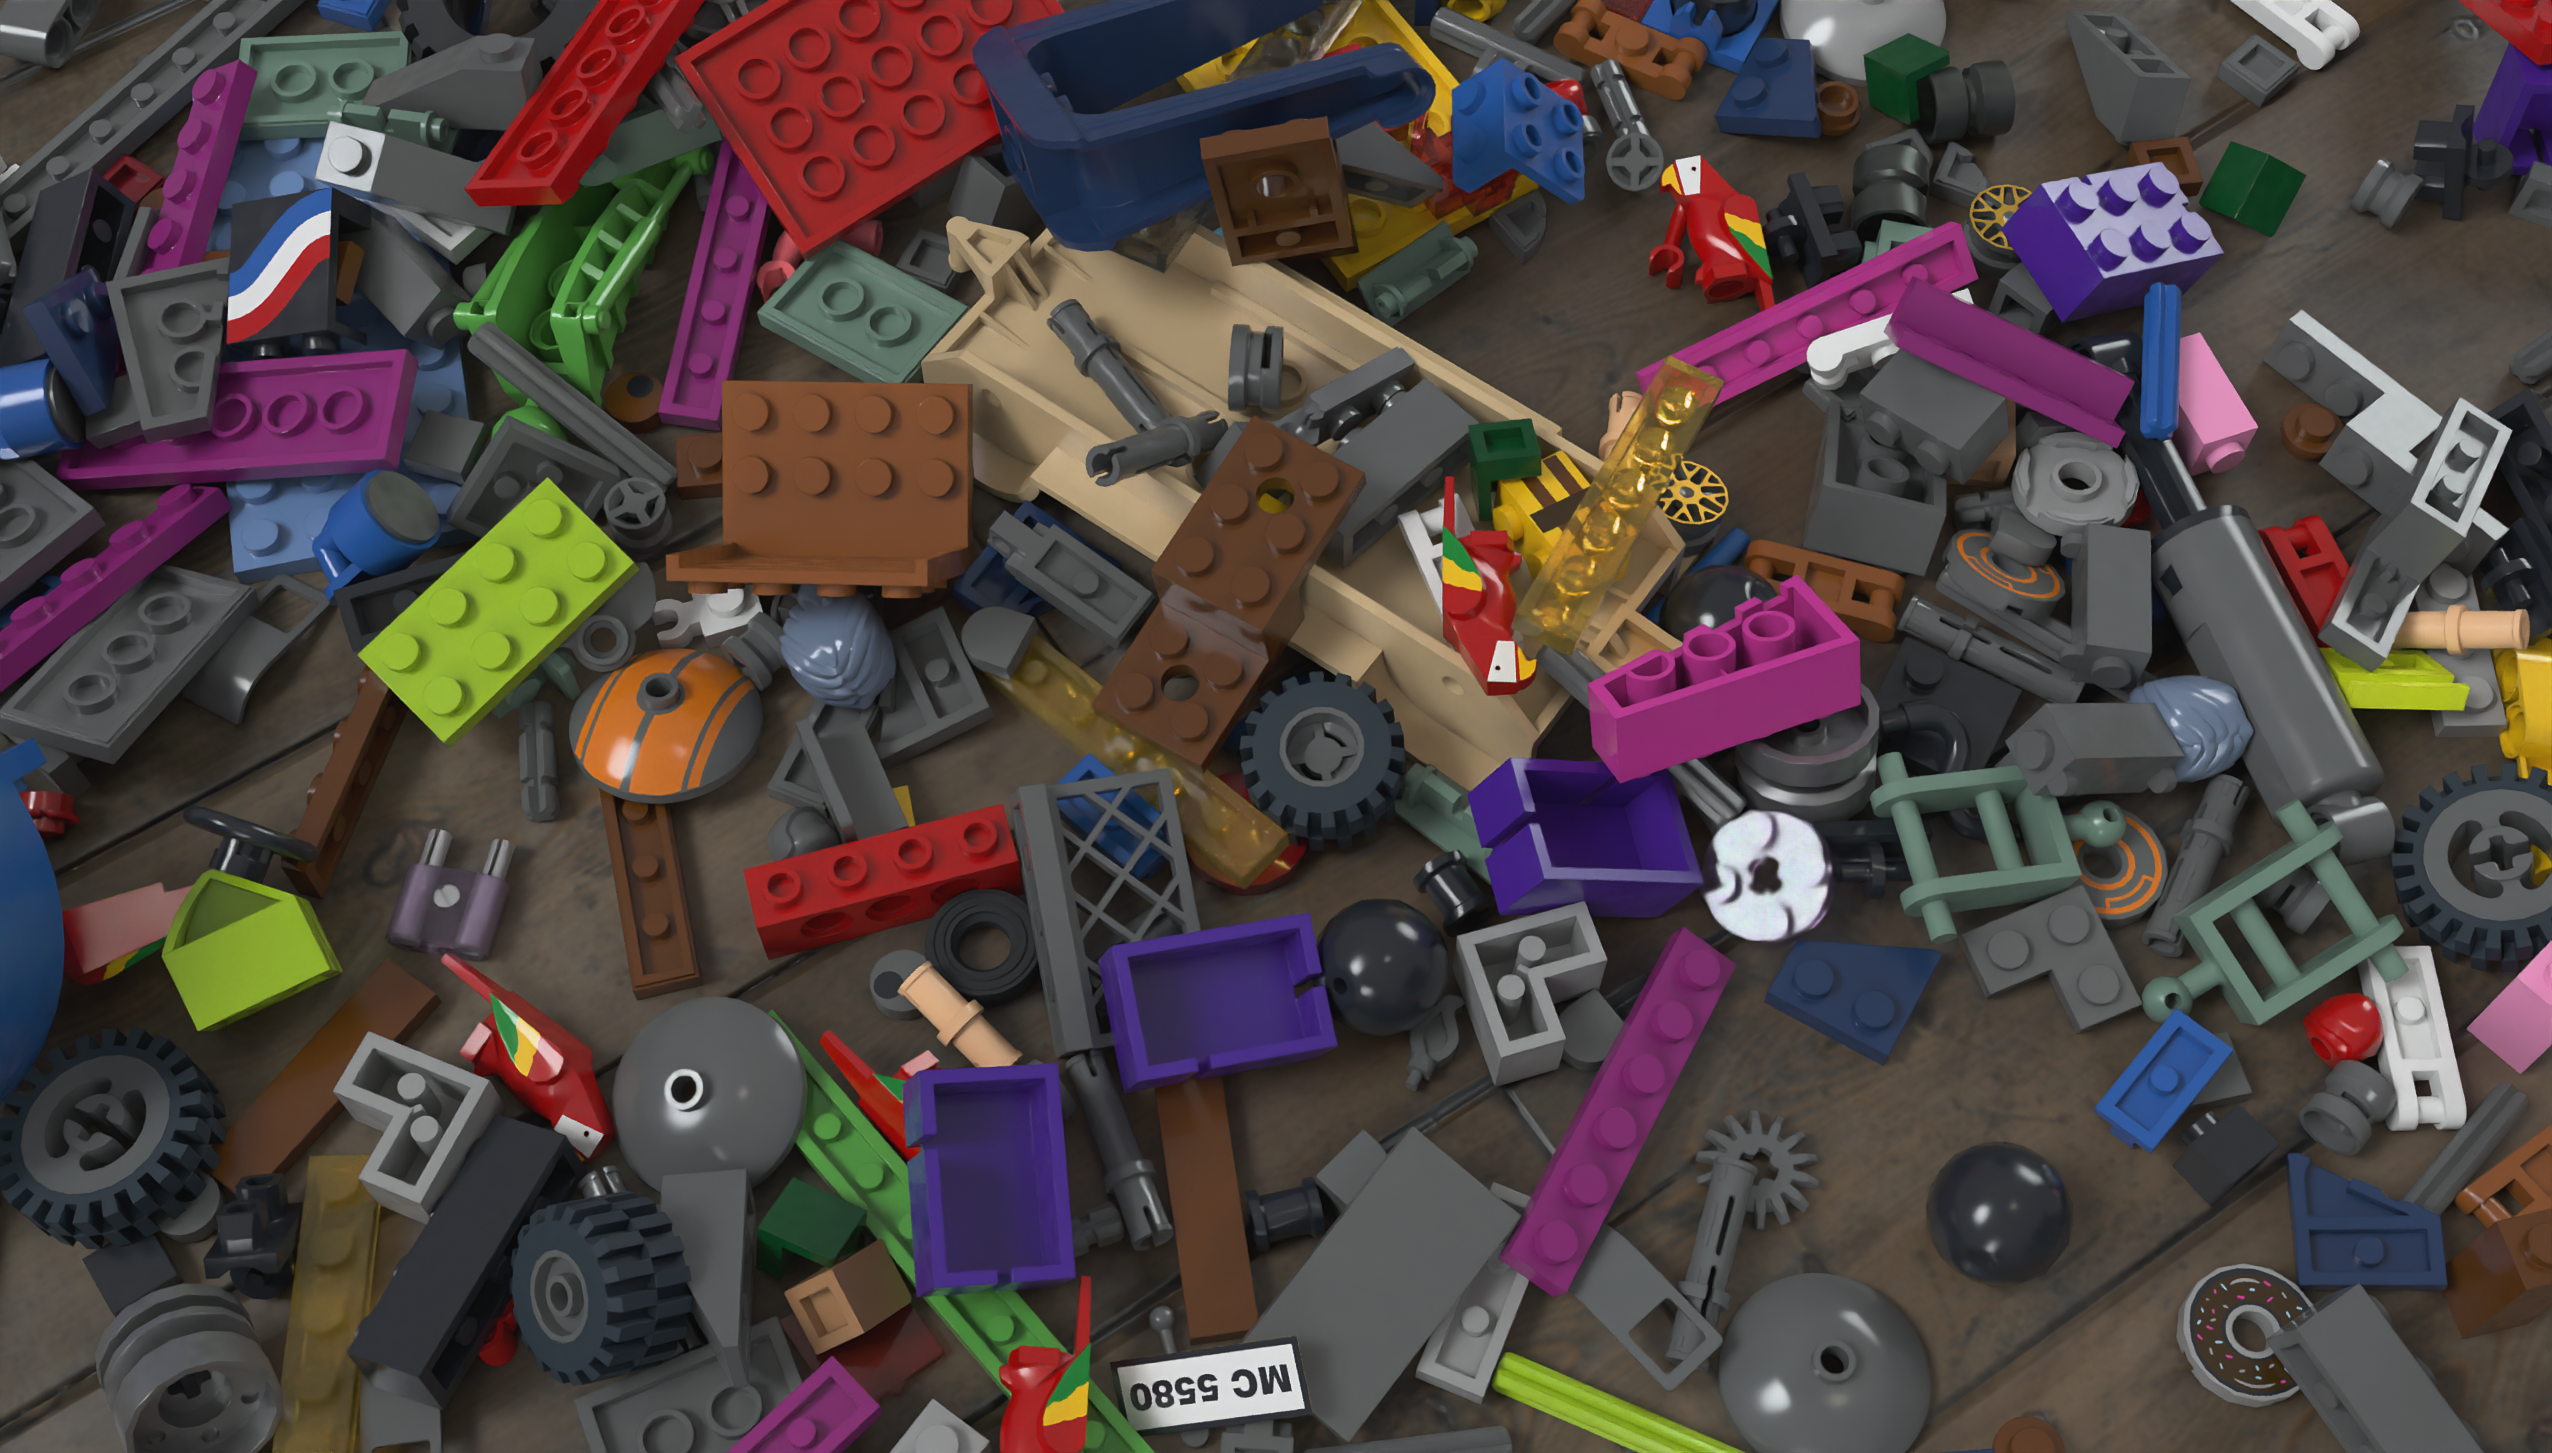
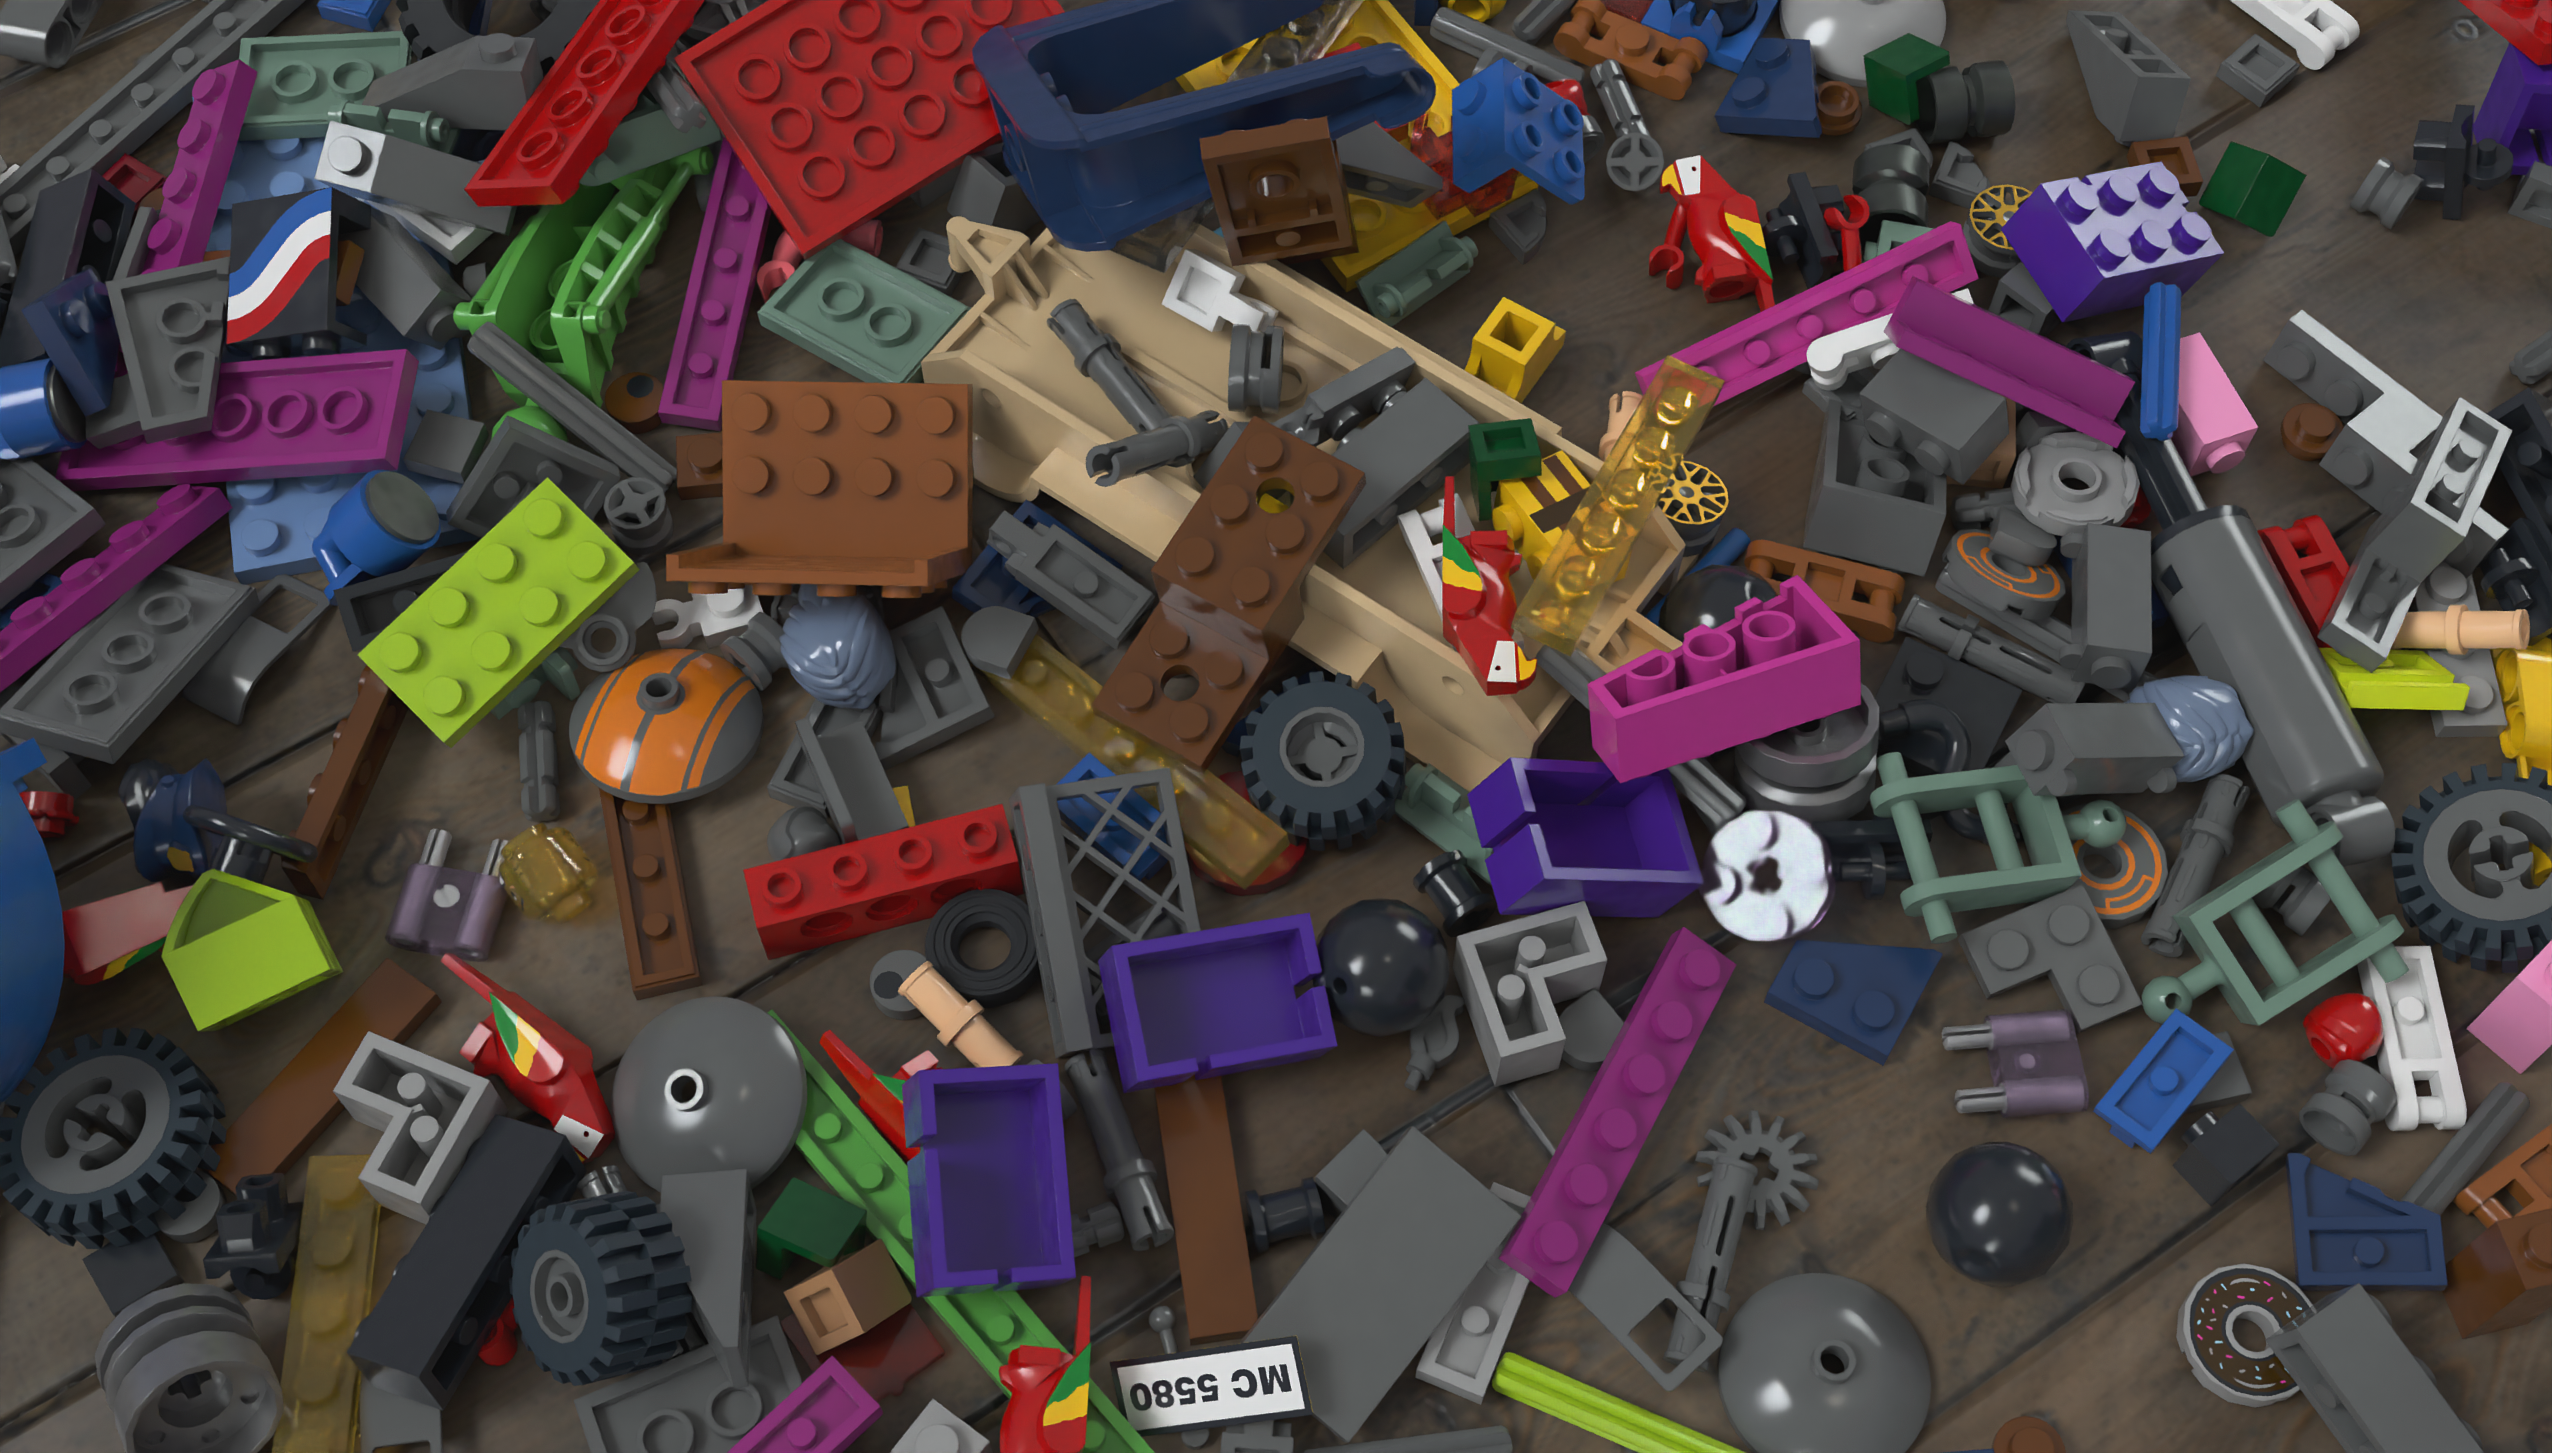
none -> dark blue piece [118,758,227,883]
none -> clear yellow head [497,823,598,924]
none -> white plate [1162,249,1279,332]
none -> yellow brick [1464,297,1566,403]
none -> red piece [1824,195,1869,272]
none -> clear purple piece [1942,1009,2089,1118]

